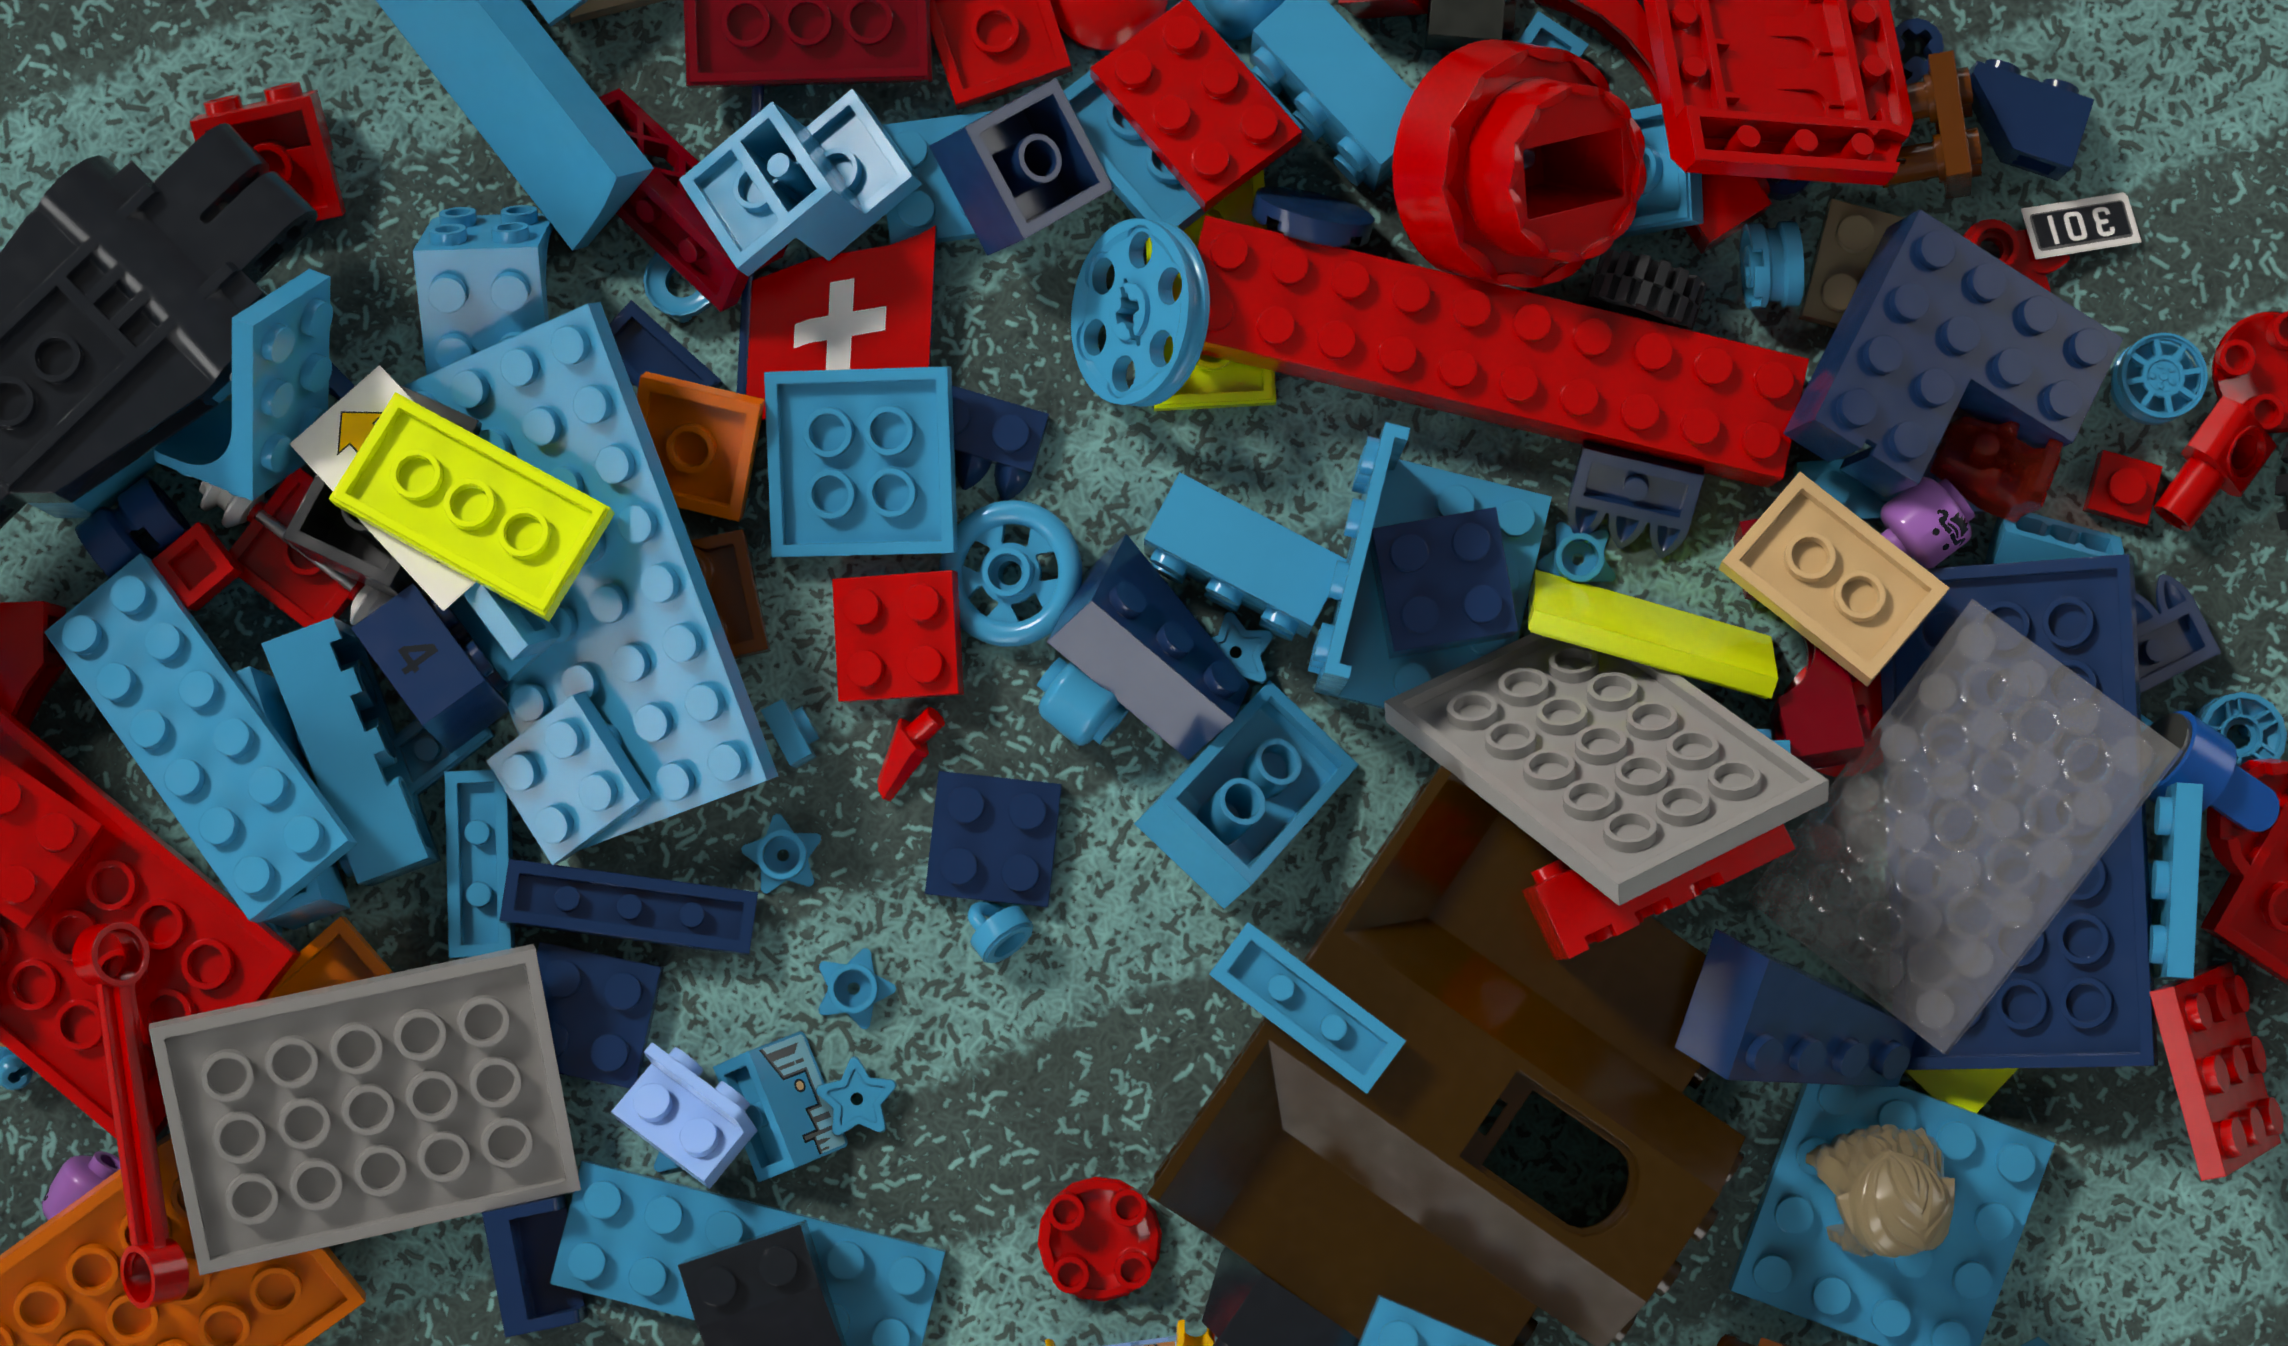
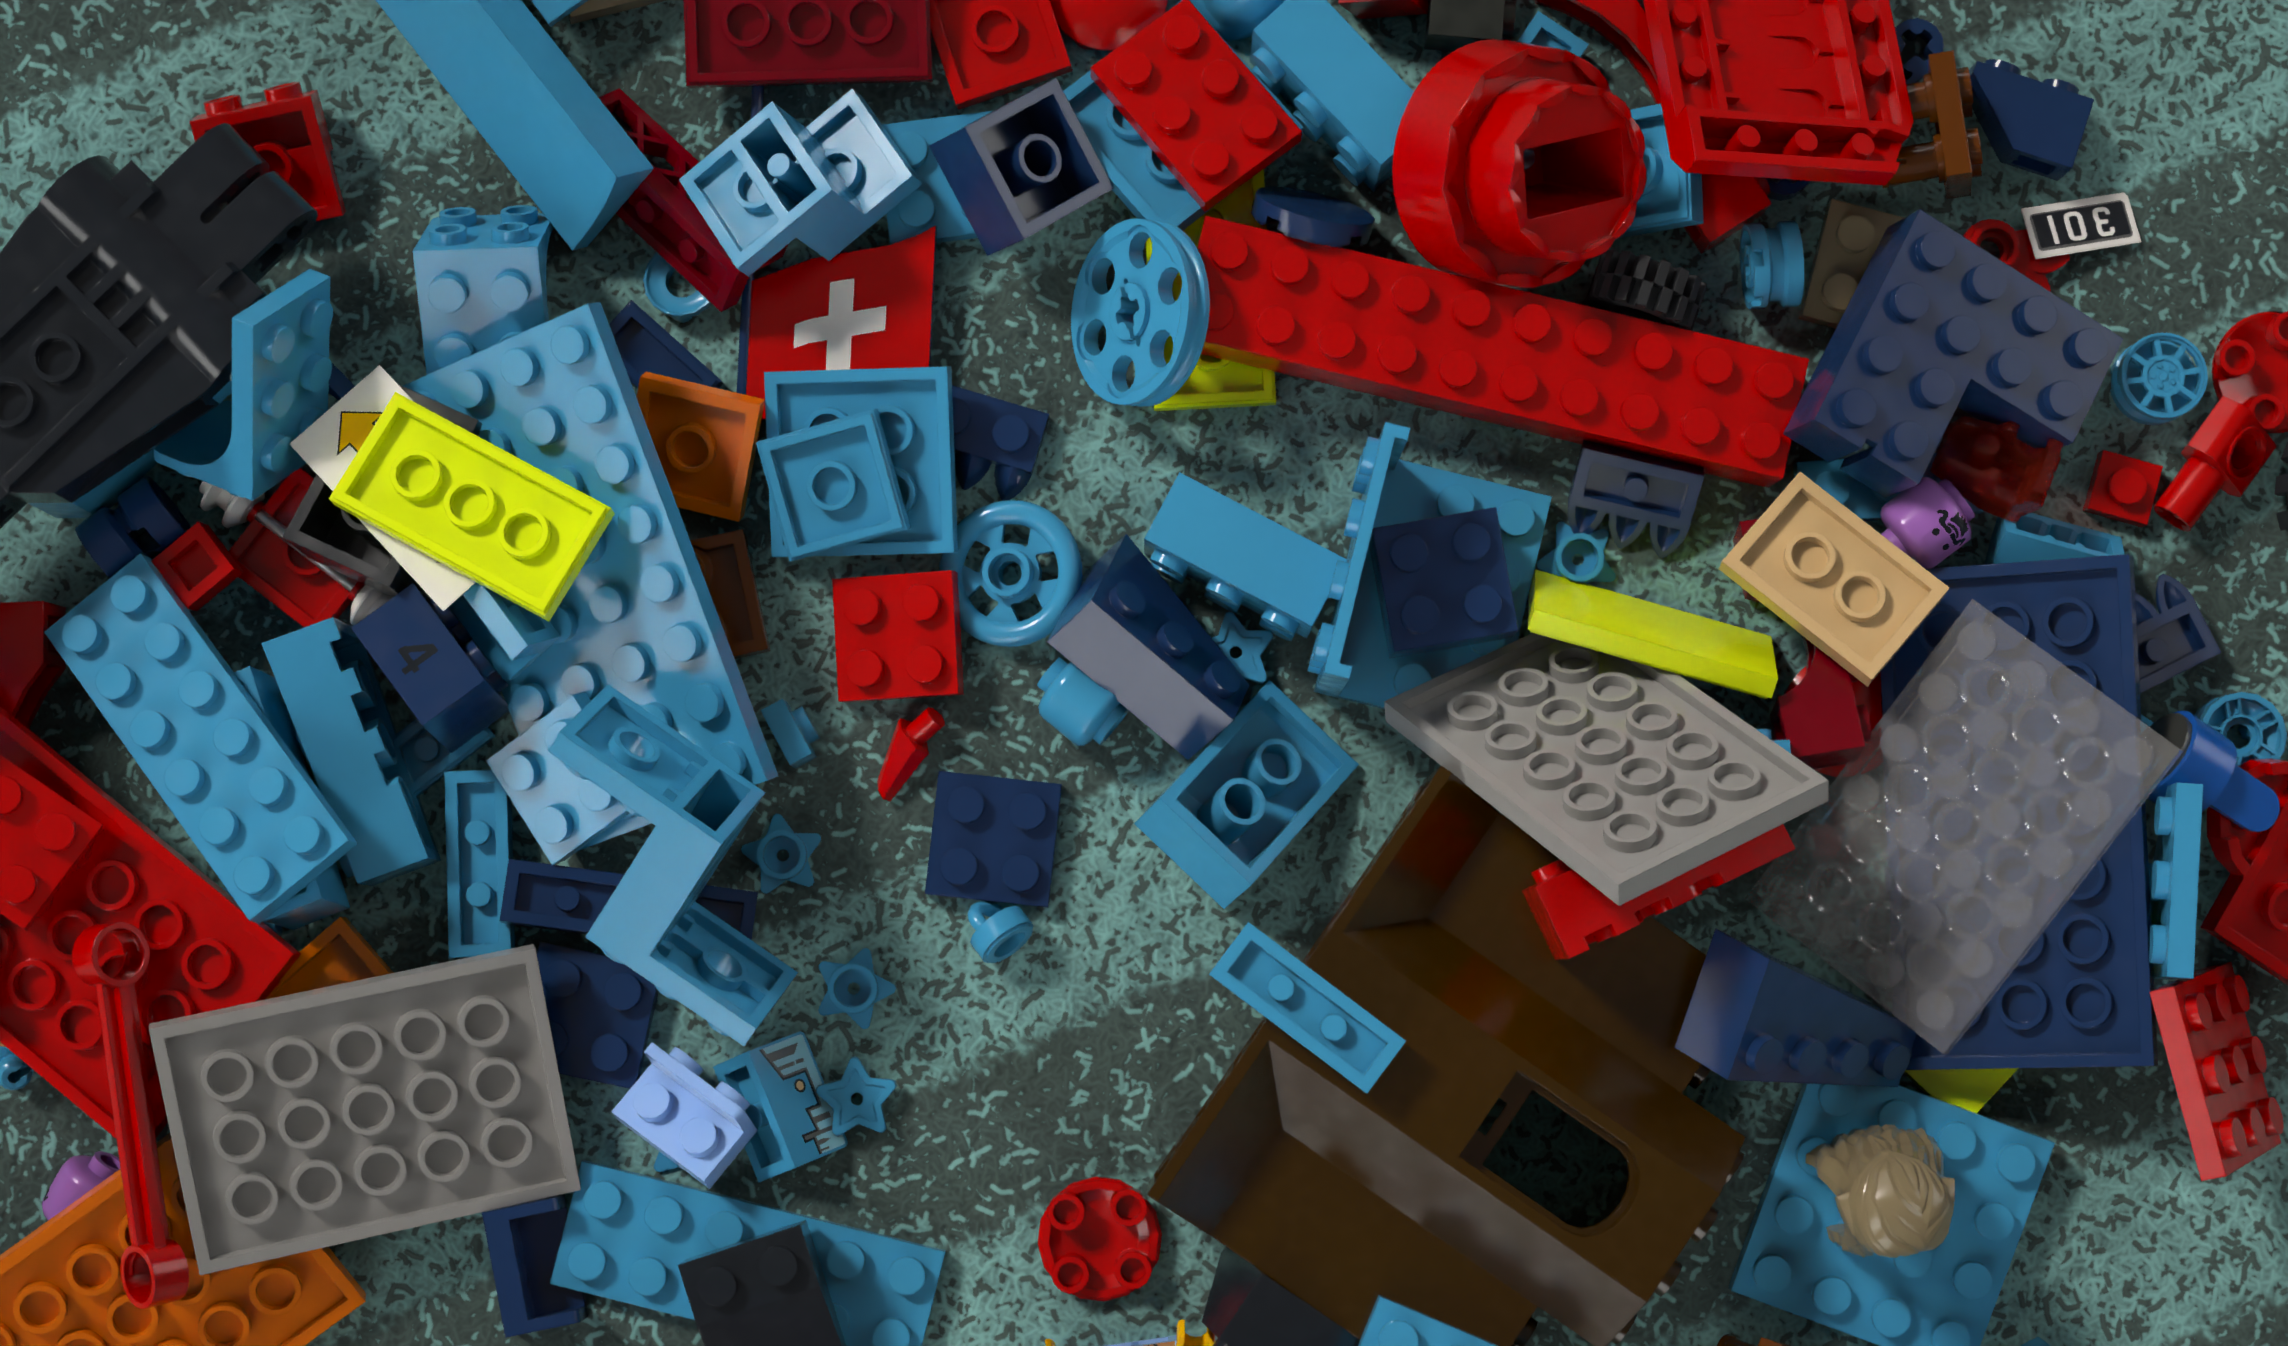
none -> dark azure bracket [548,684,798,1046]
none -> dark azure tile [756,409,911,562]

